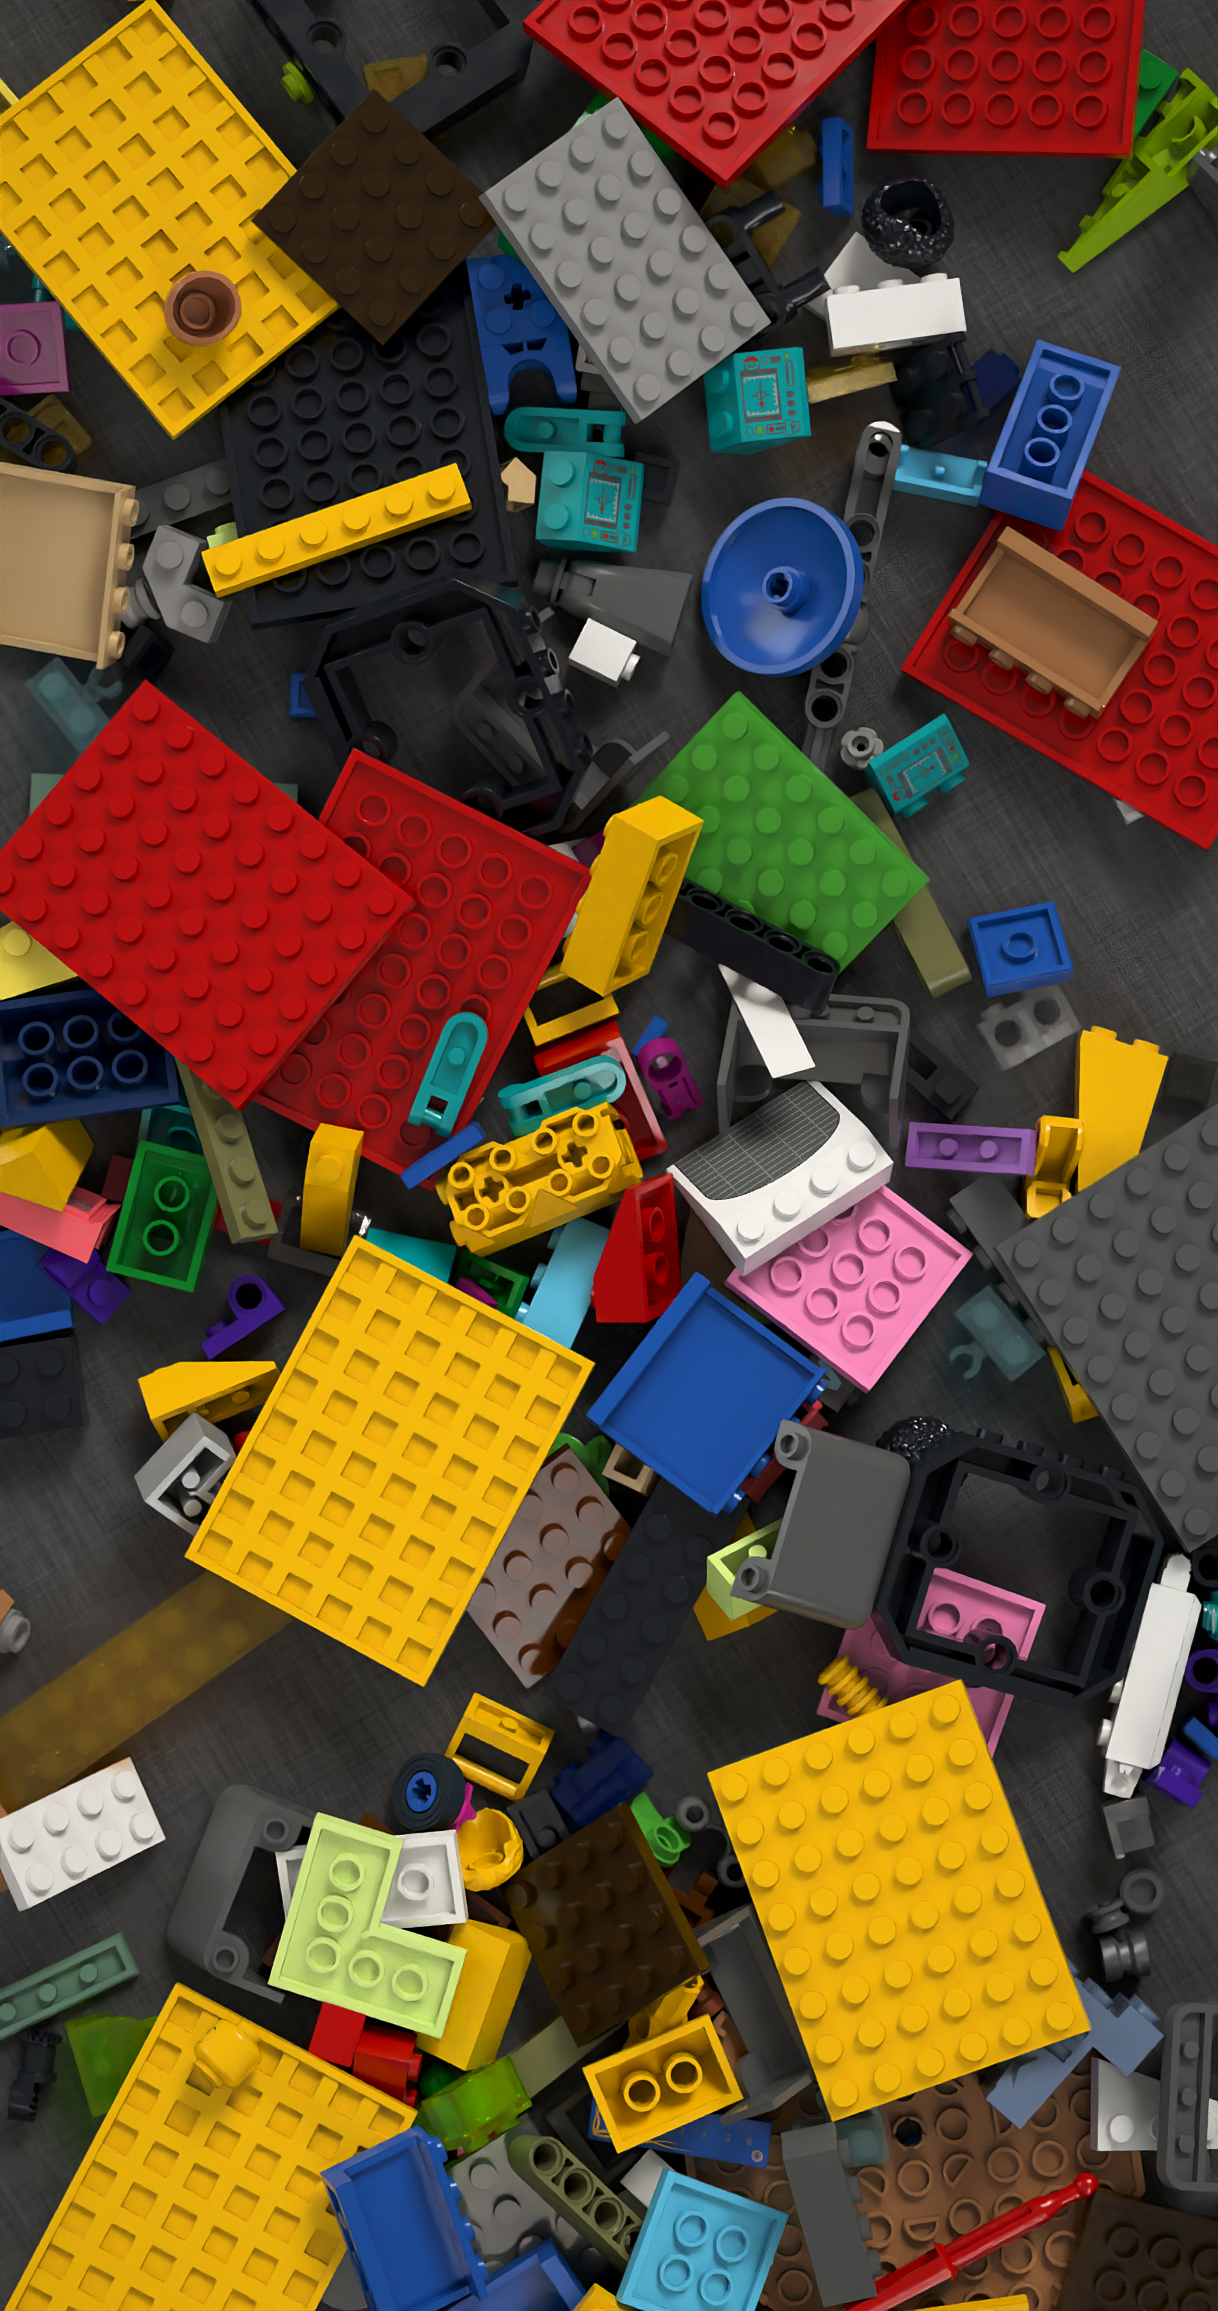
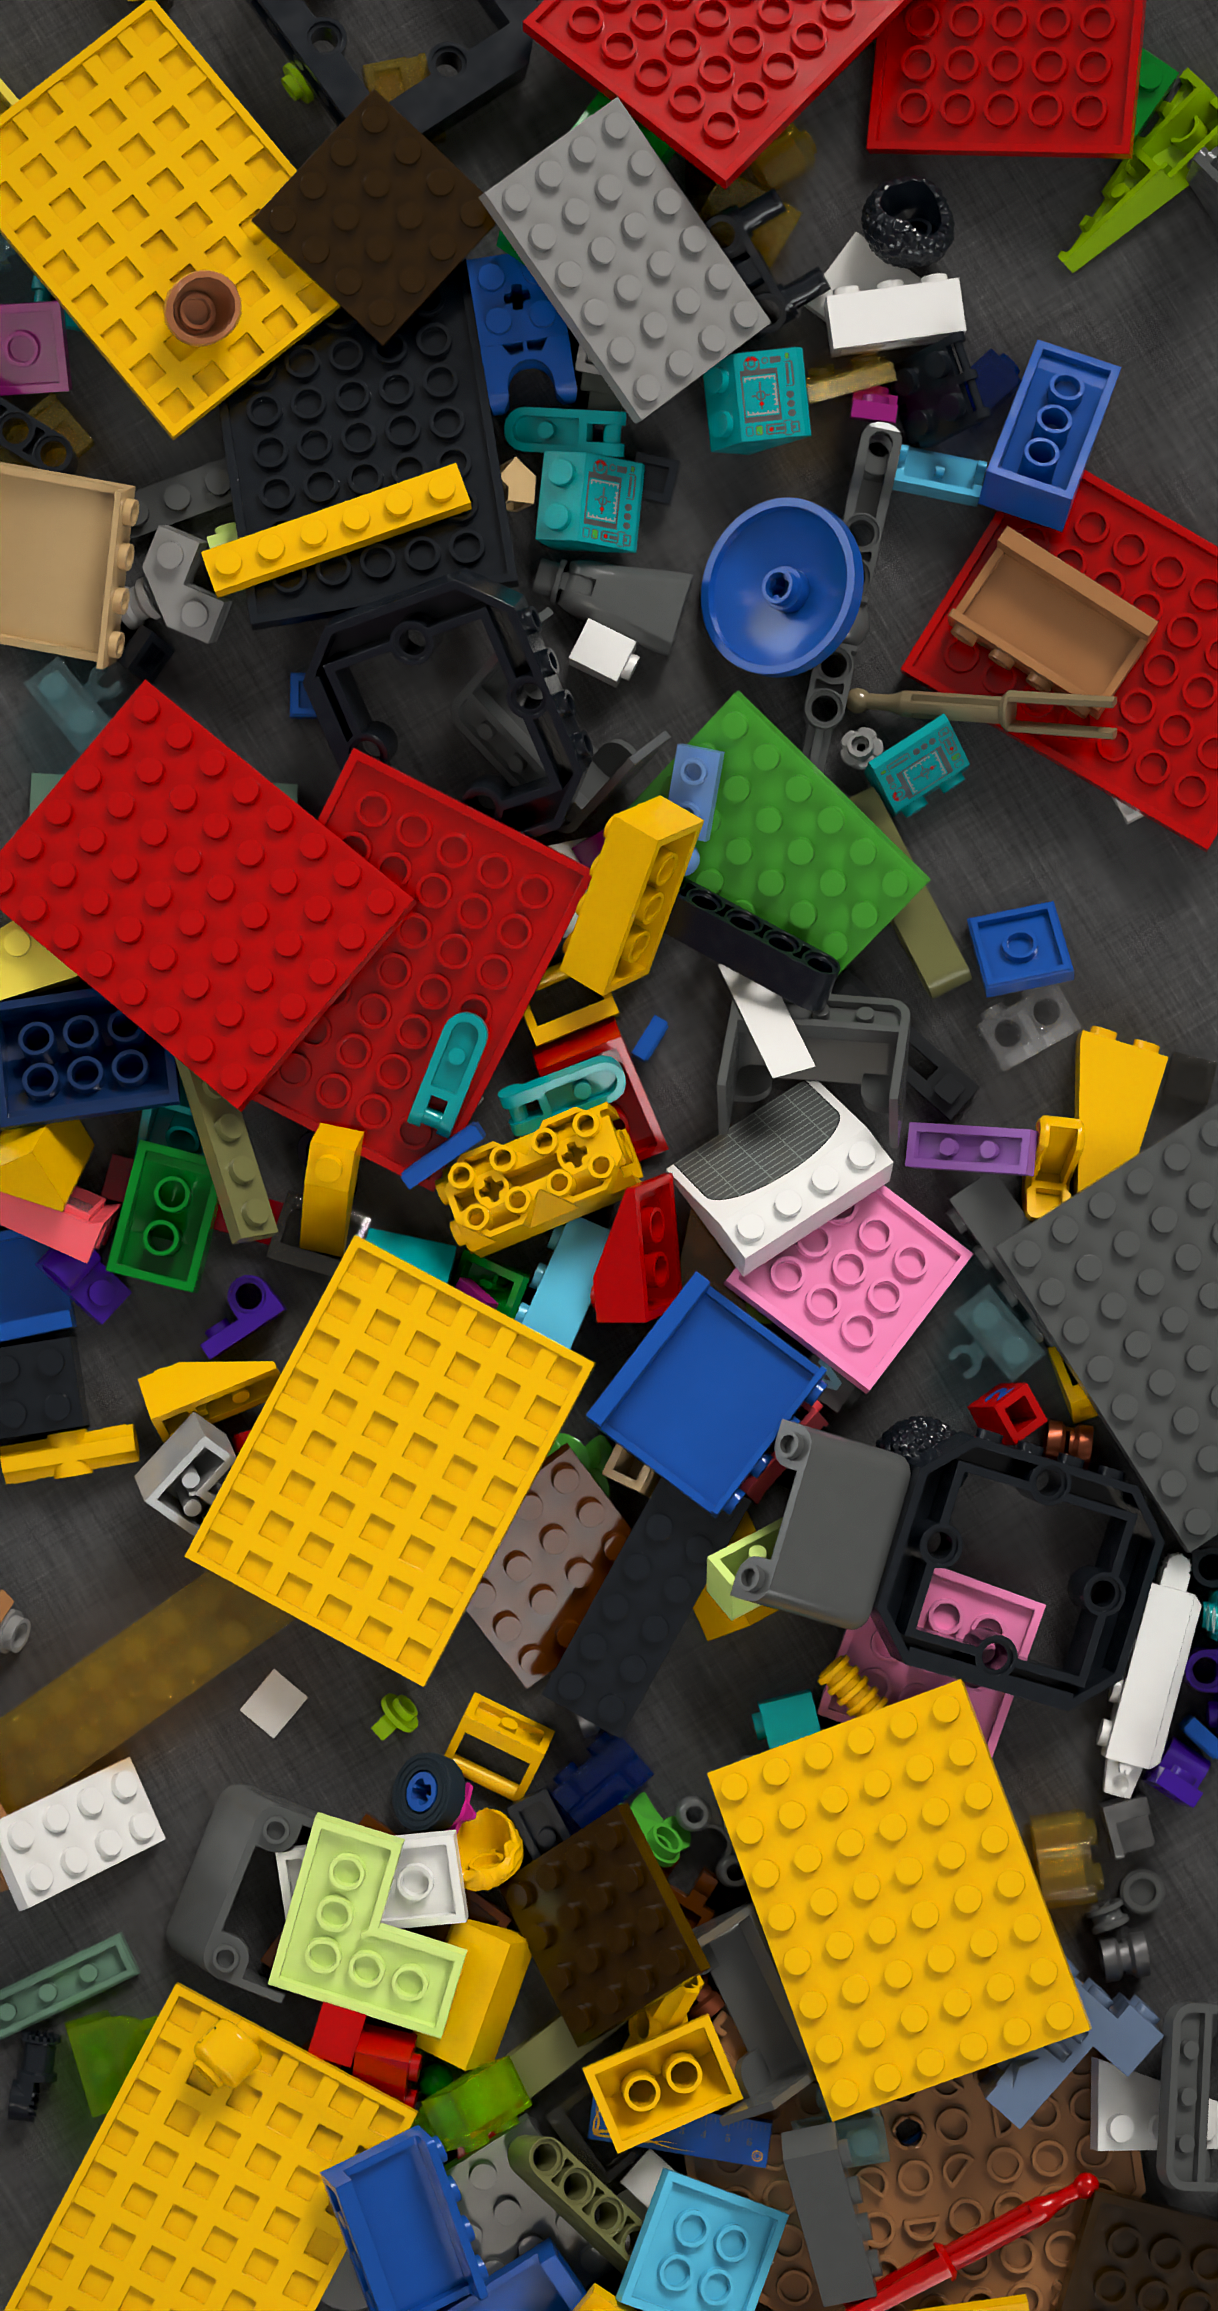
magenta piece [637,1037,704,1120] -> none
blue plate [817,117,854,217] -> none
none -> yellow piece [0,1424,140,1484]
none -> white sticker [240,1669,308,1739]
none -> lime plate [371,1693,418,1741]
none -> medium blue plate [668,743,725,876]
none -> teal brick [751,1689,821,1749]
none -> dark tan piece [846,688,1117,740]
none -> magenta slope [850,385,898,425]
none -> red brick [967,1383,1048,1445]
none -> clear yellow brick [1028,1808,1104,1909]
none -> copper wheel [1042,1420,1094,1469]

